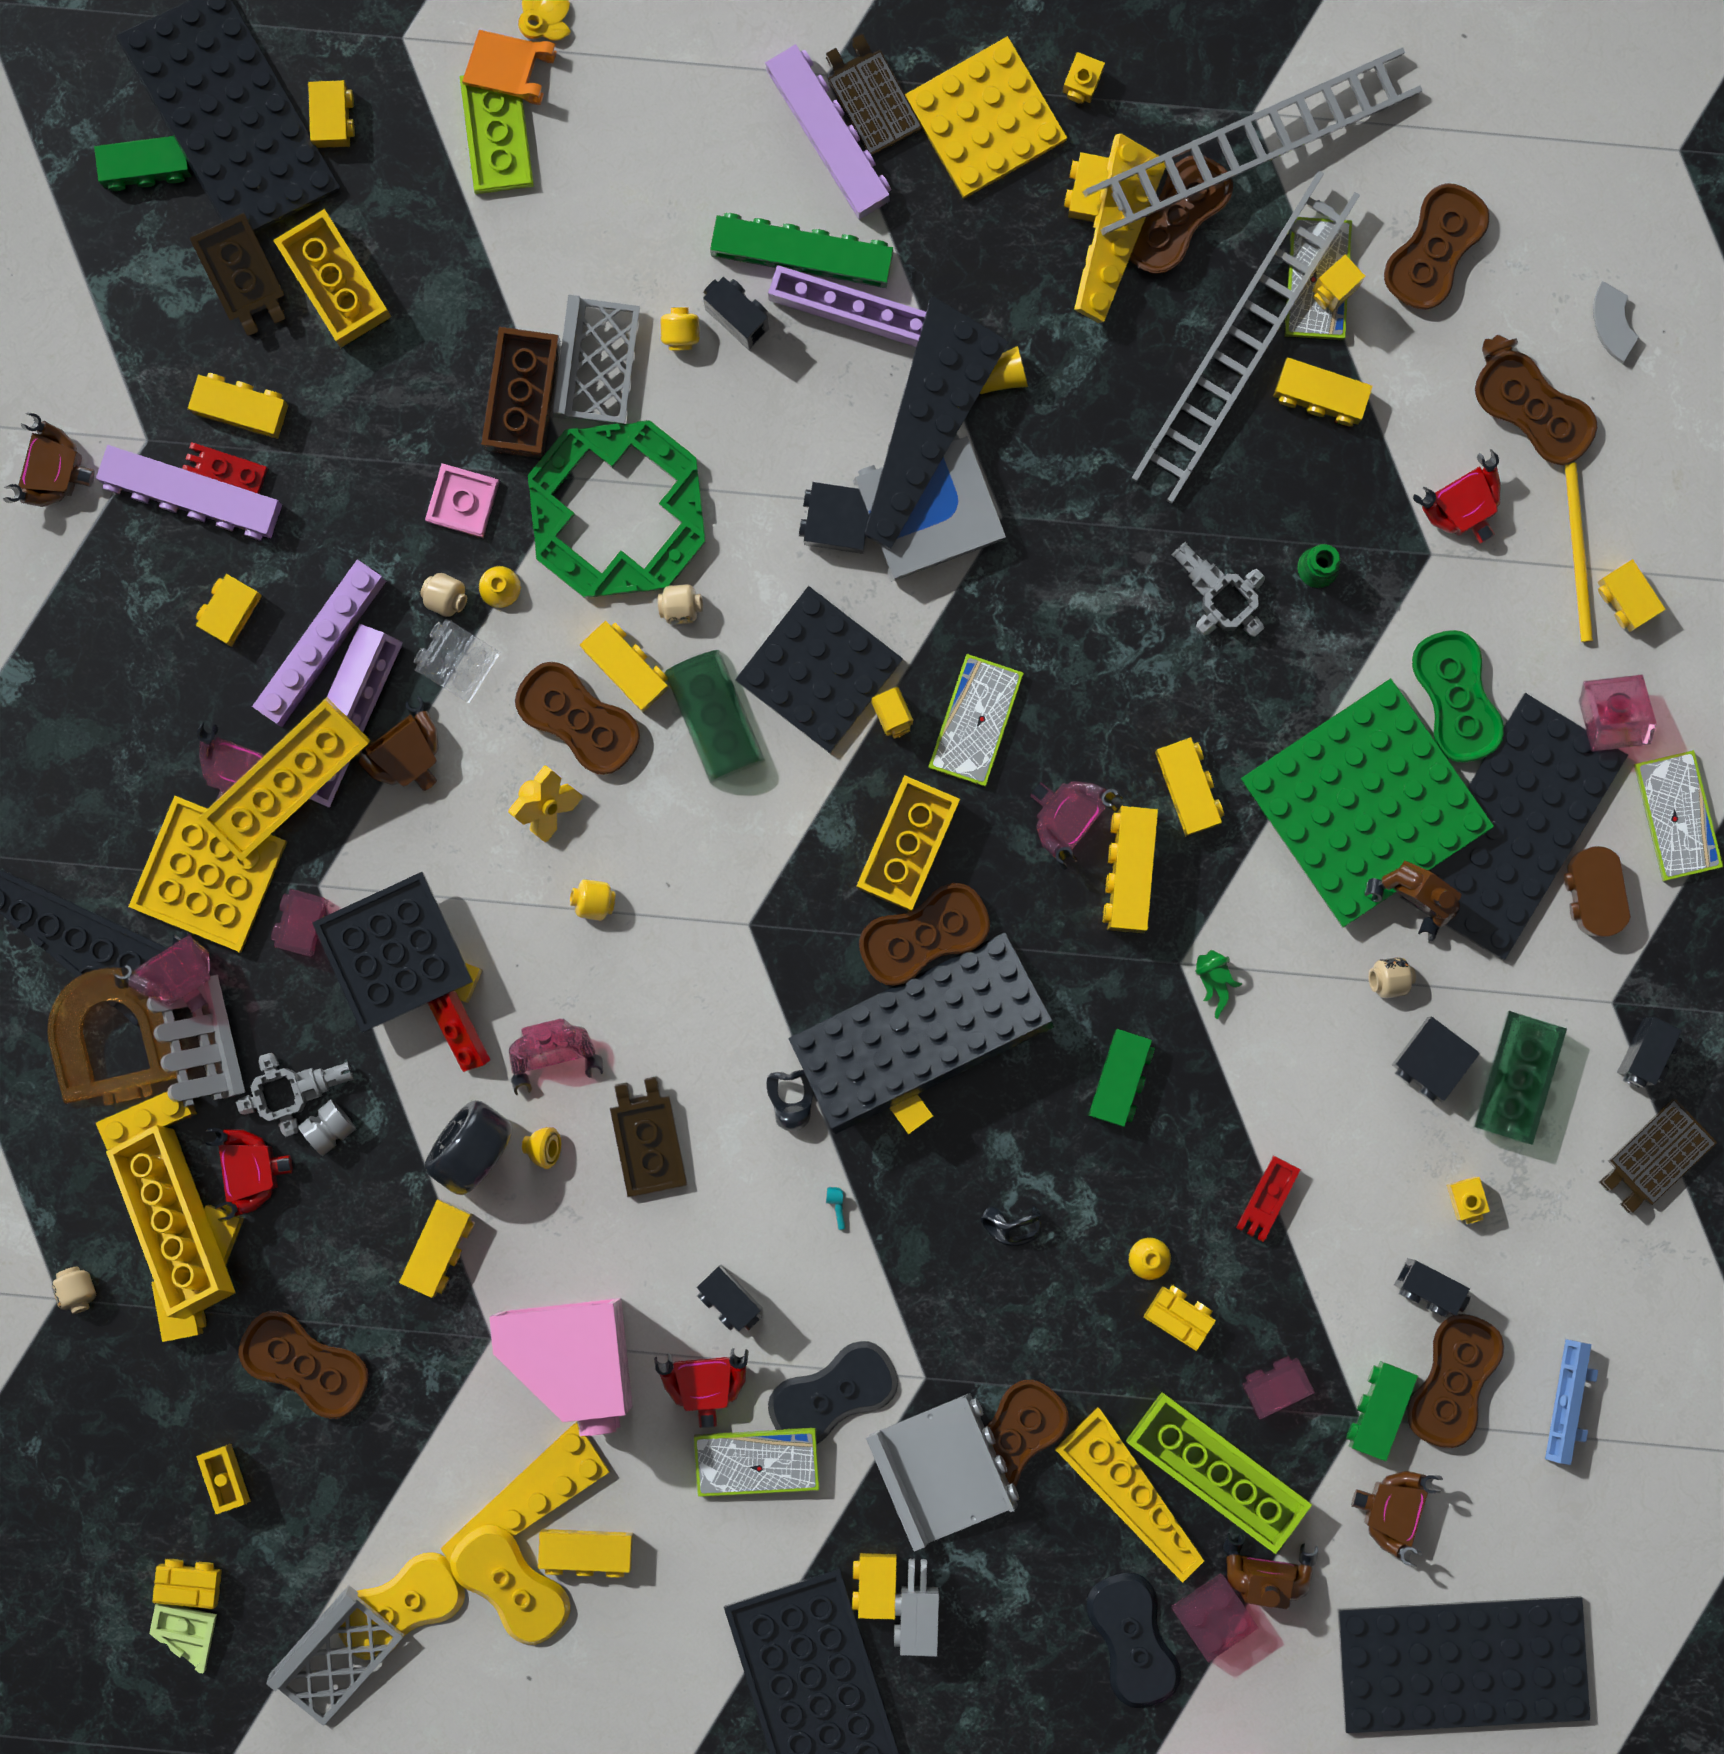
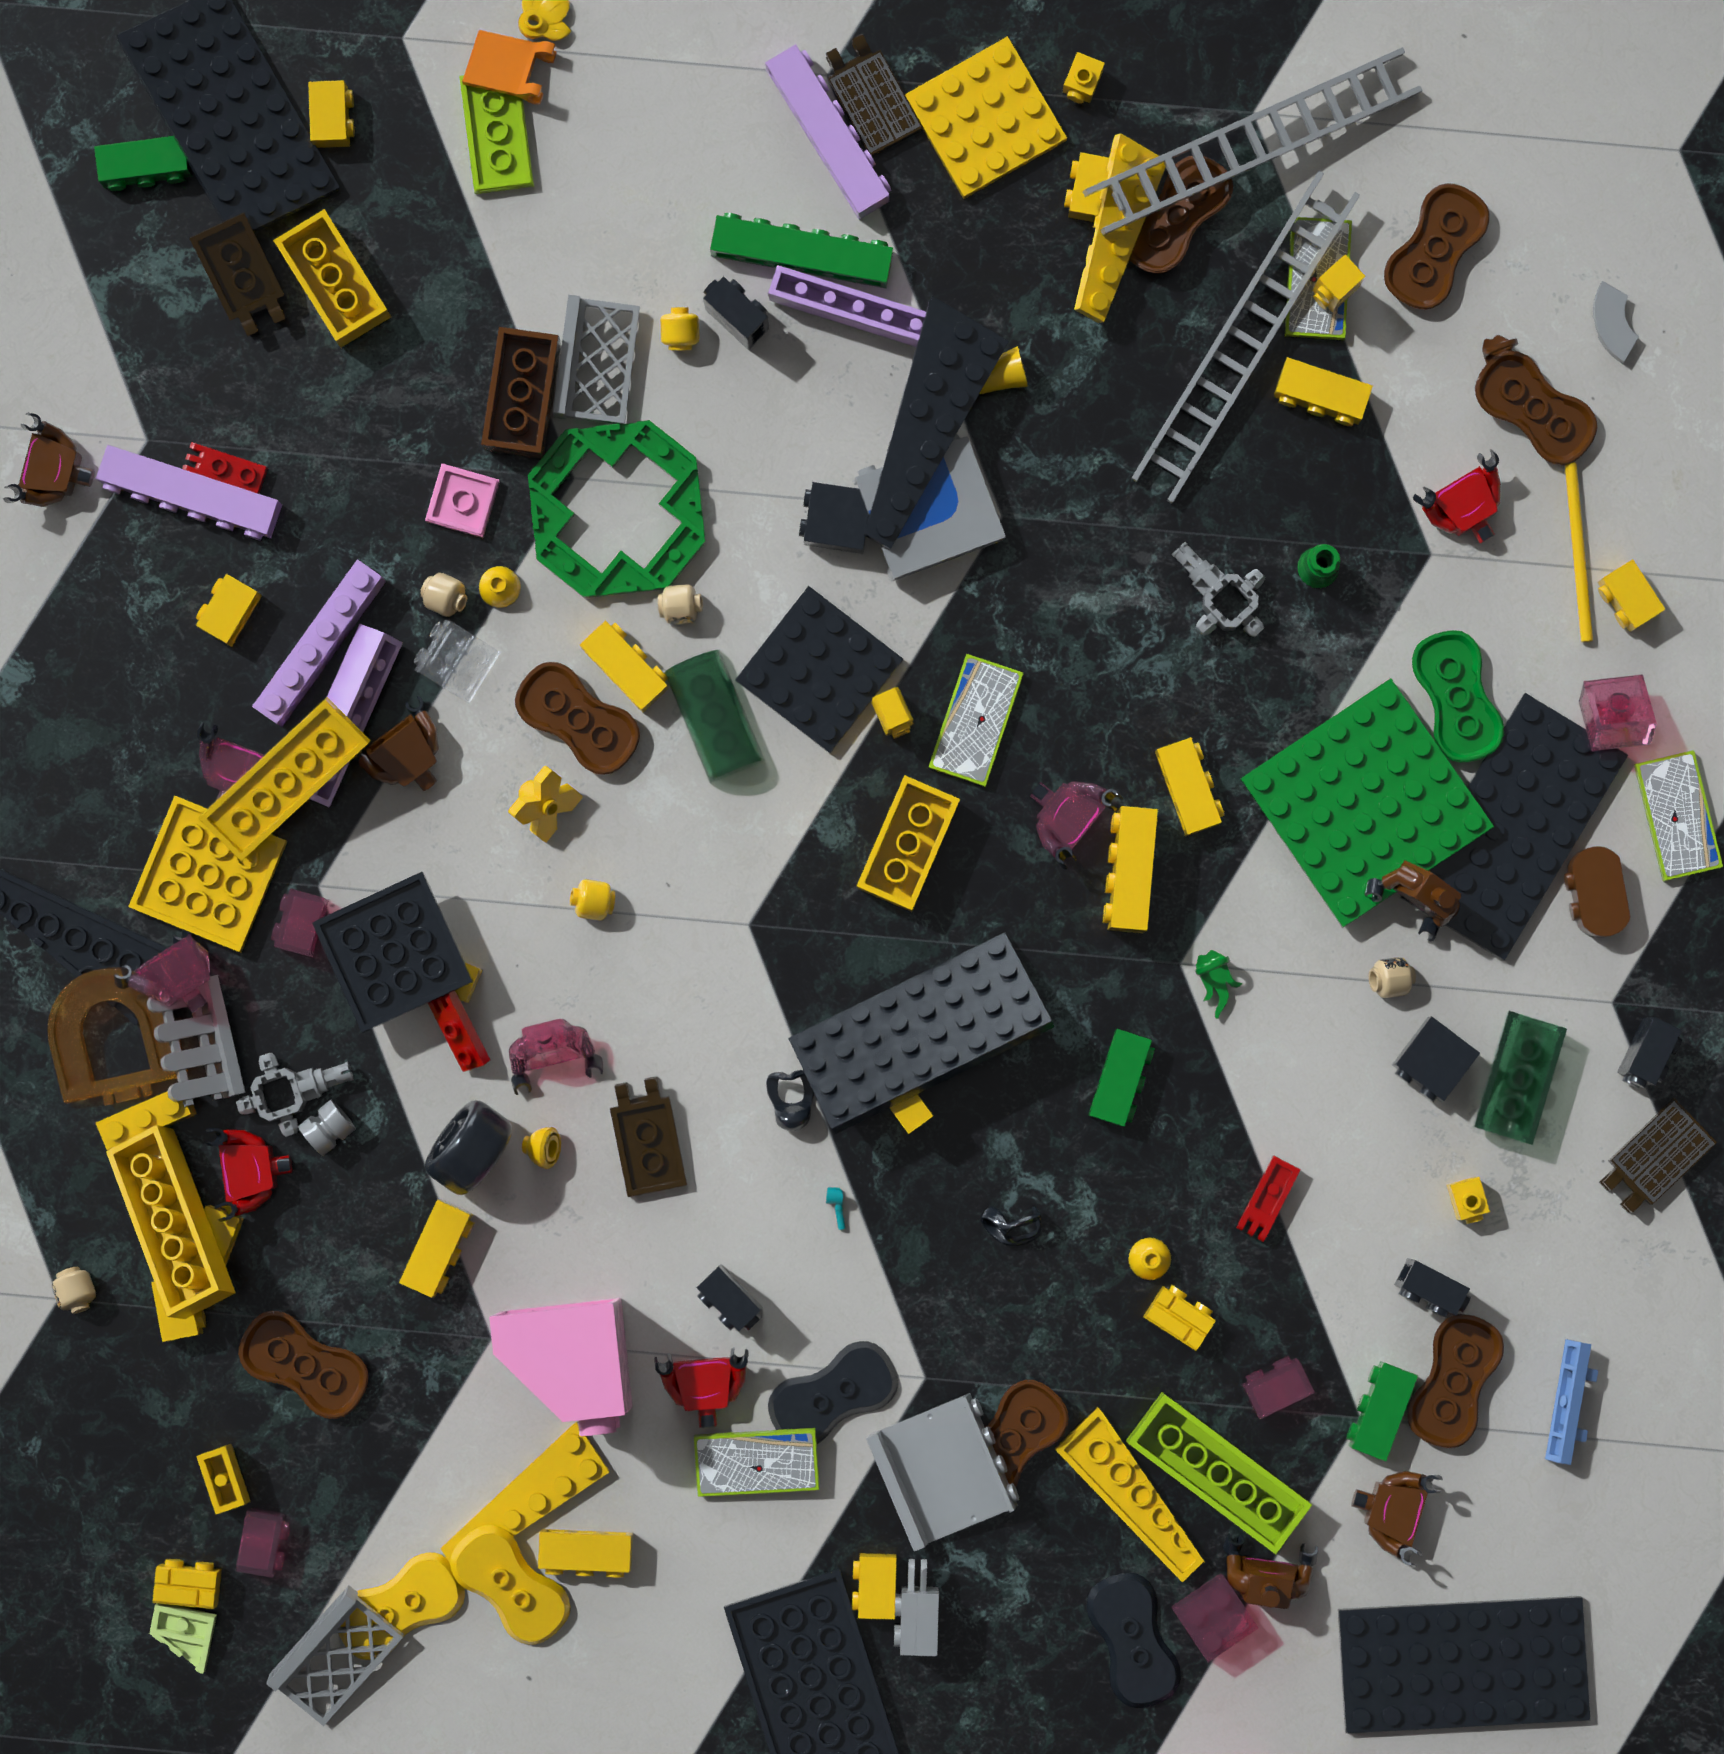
yellow brick [188,373,288,439] -> none
reddish brown plate [859,883,990,985] -> none
none -> clear pink brick [236,1508,290,1578]

